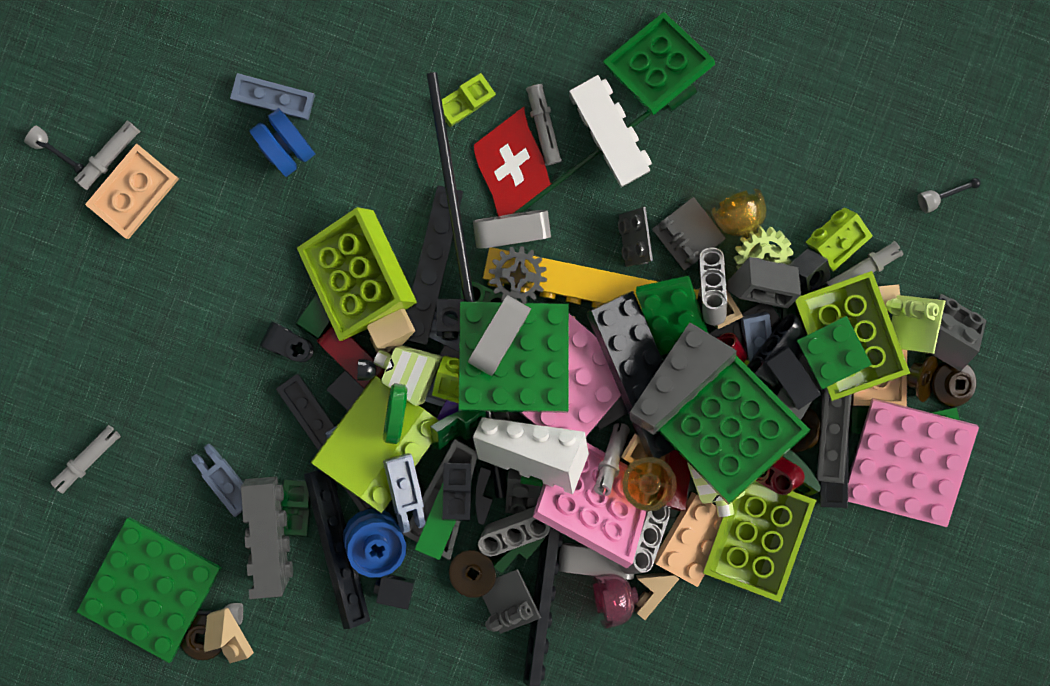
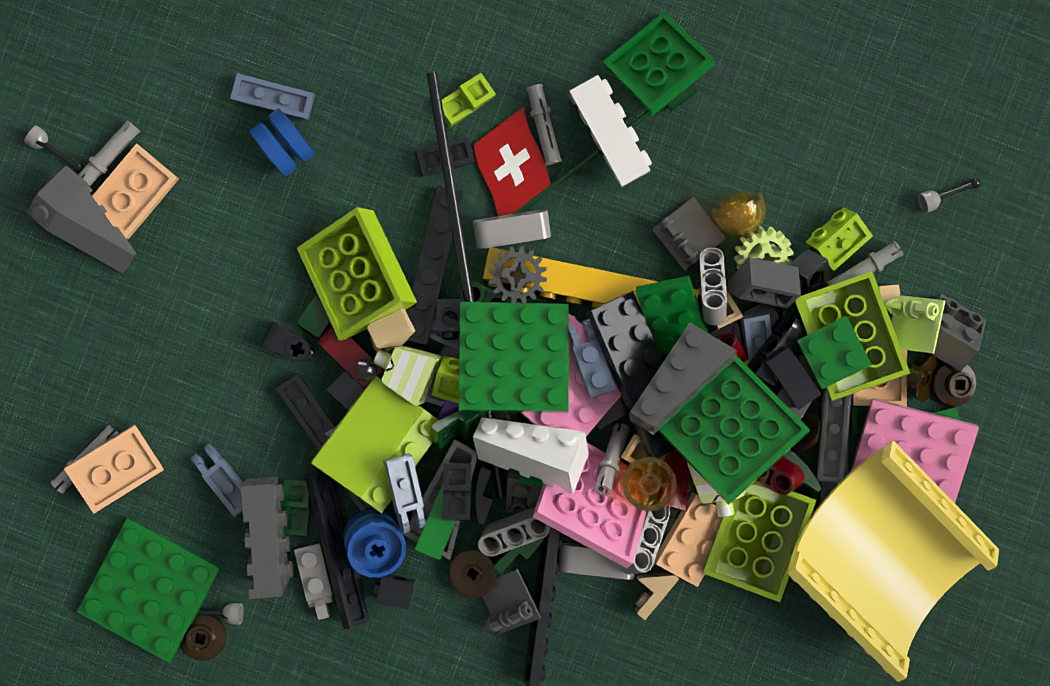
tan slope [204,608,254,663] -> none
green wheel [383,383,408,444] -> none
light grey beam [468,295,531,376] -> none
clear pink cylinder [593,574,638,629] -> none
dark grey hinge [618,207,653,267] -> none
none -> dark grey wedge [27,166,137,273]
none -> light nougat plate [64,424,164,513]
none -> light grey hinge [294,543,334,620]
none -> black slope [414,137,475,177]
none -> sand blue hinge [567,319,616,399]
none -> light yellow panel [787,441,999,682]

